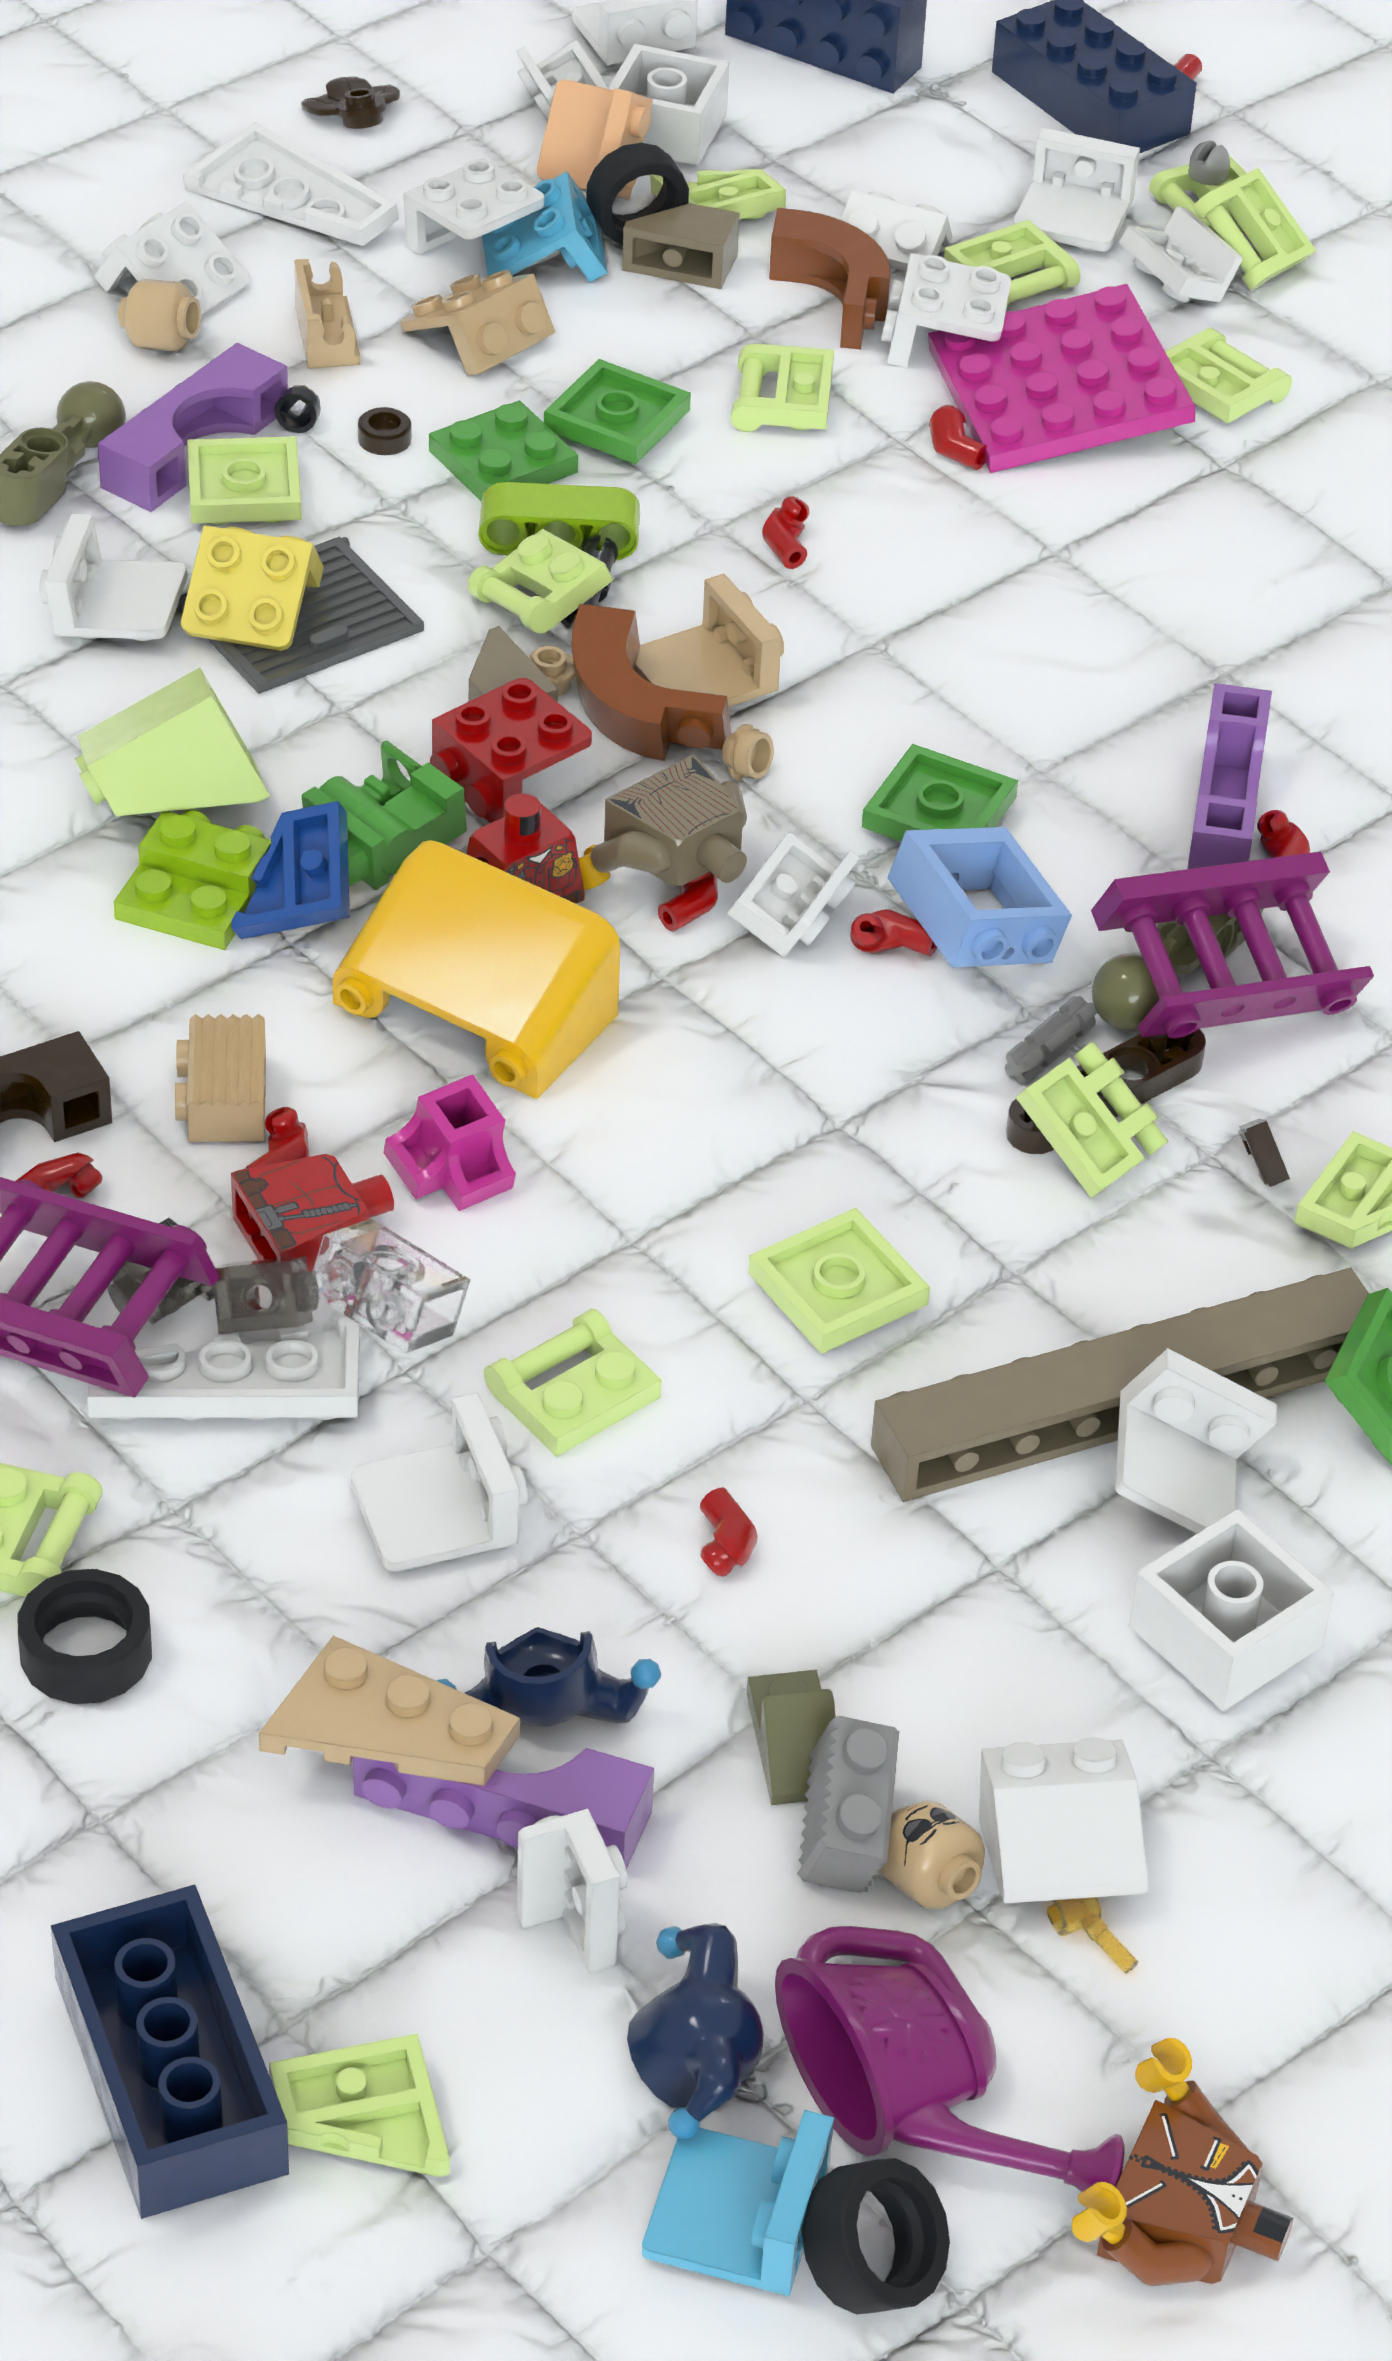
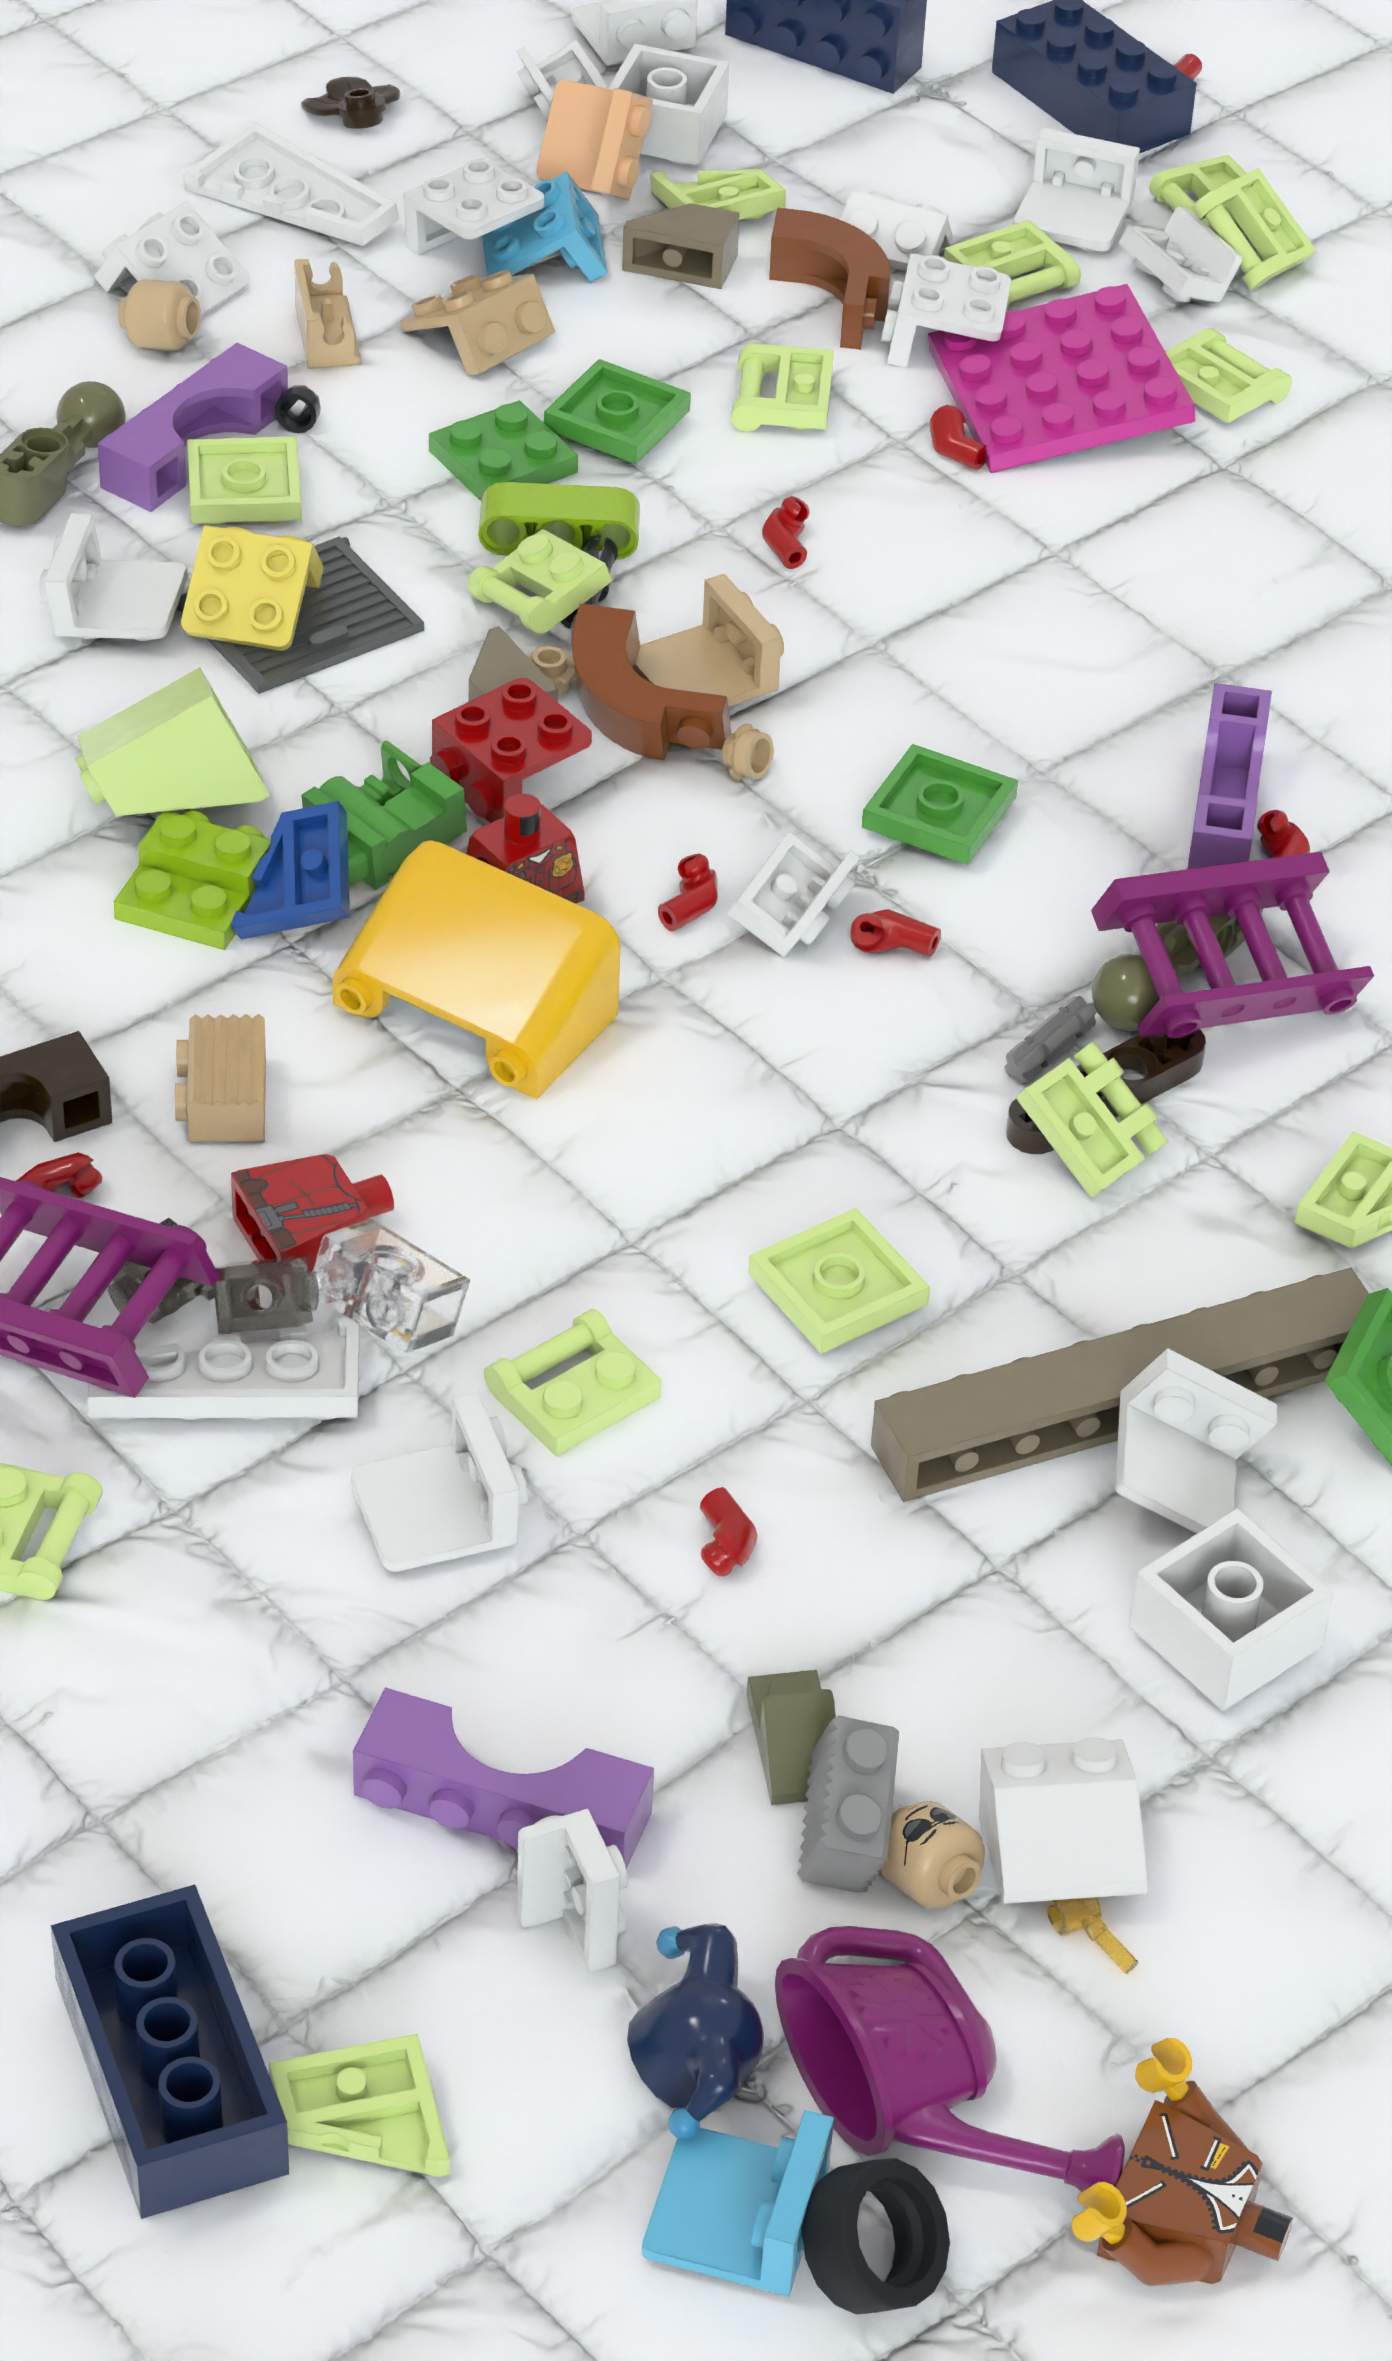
black tyre [17,1569,152,1704] -> none
red arm [245,1107,309,1169] -> none
tan wing [259,1635,520,1786] -> none
dark brown tile [358,407,412,455] -> none
dark pink brick [383,1074,516,1211] -> none
dark blue piece [436,1627,662,1727] -> none
dark tan torso [579,755,747,890] -> none
black tyre [586,142,689,245] -> none
light blue window [887,827,1072,968] -> none
light grey hinge [1188,140,1230,185] -> none
dark brown tile [1238,1118,1290,1187] -> none

